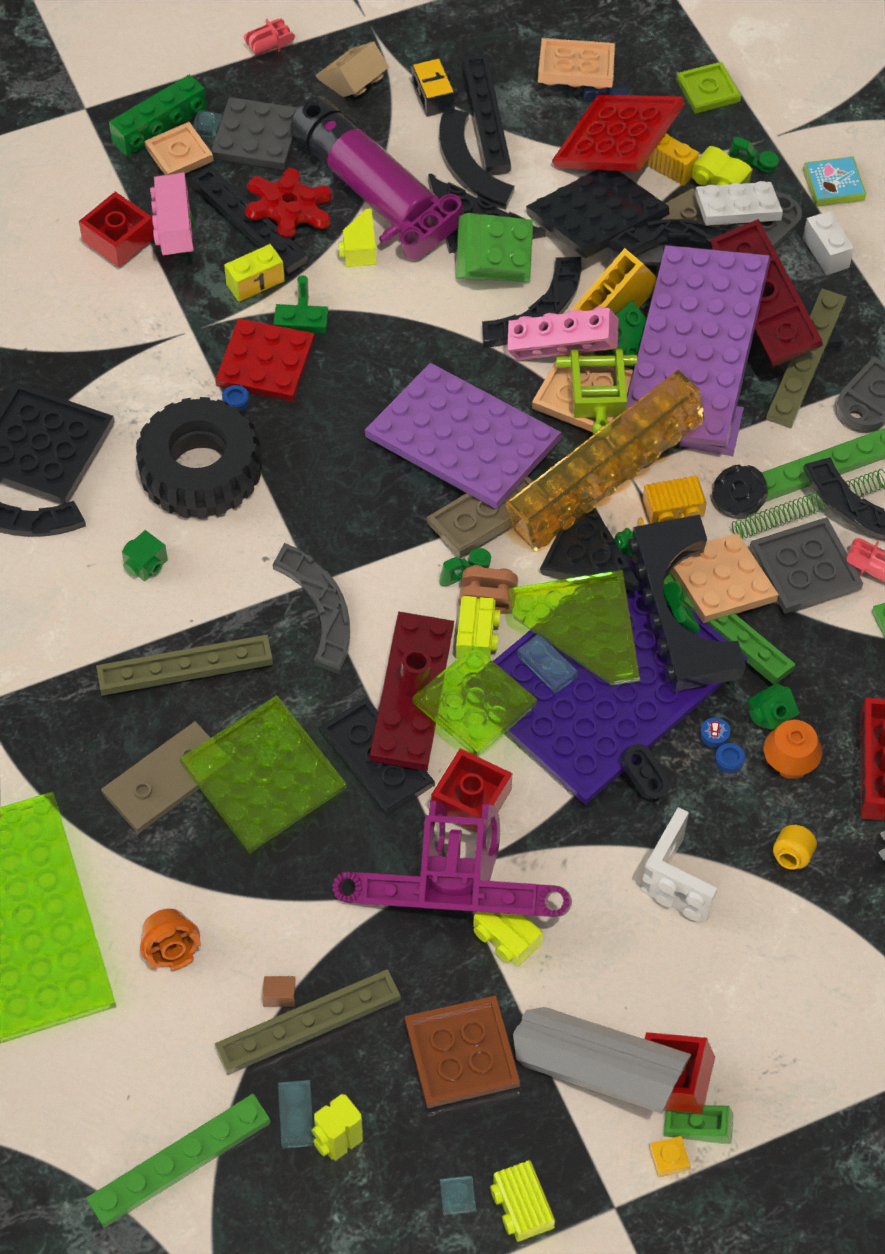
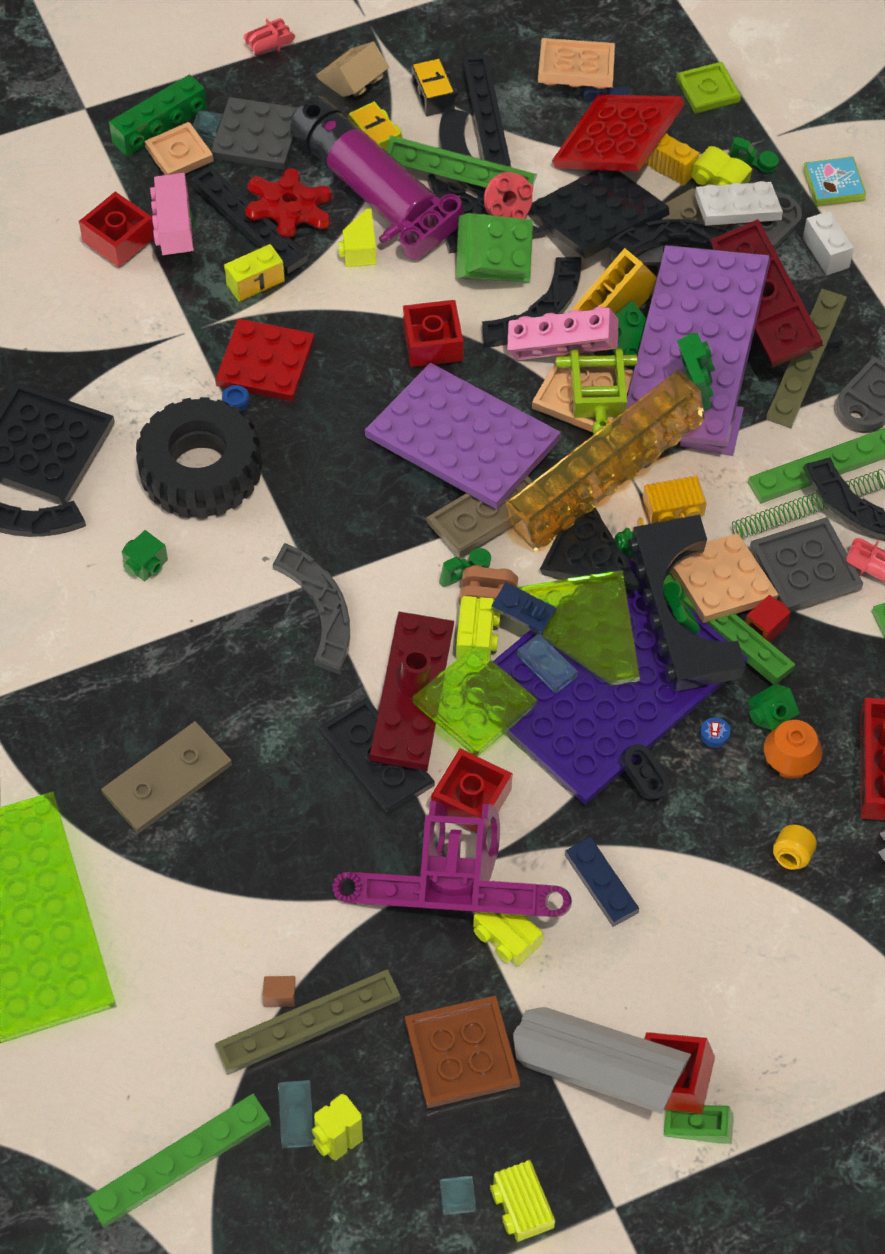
olive plate [96,635,273,696] -> none
orange cone [140,908,201,970] -> none
clear neon green plate [180,695,347,853] -> none
green plate [273,275,329,334] -> none
white bracket [641,807,718,924] -> none
yellow plate [650,1136,691,1178] -> none
black tile [713,464,768,518] -> none
blue tile [715,743,745,774] -> none
none -> yellow brick [349,102,403,151]
none -> bright green plate [387,136,537,188]
none -> red brick [403,300,464,367]
none -> coral plate [484,172,533,219]
none -> dark blue plate [492,582,557,635]
none -> dark blue plate [565,837,639,927]
none -> green plate [677,333,715,412]
none -> red brick [745,595,791,642]

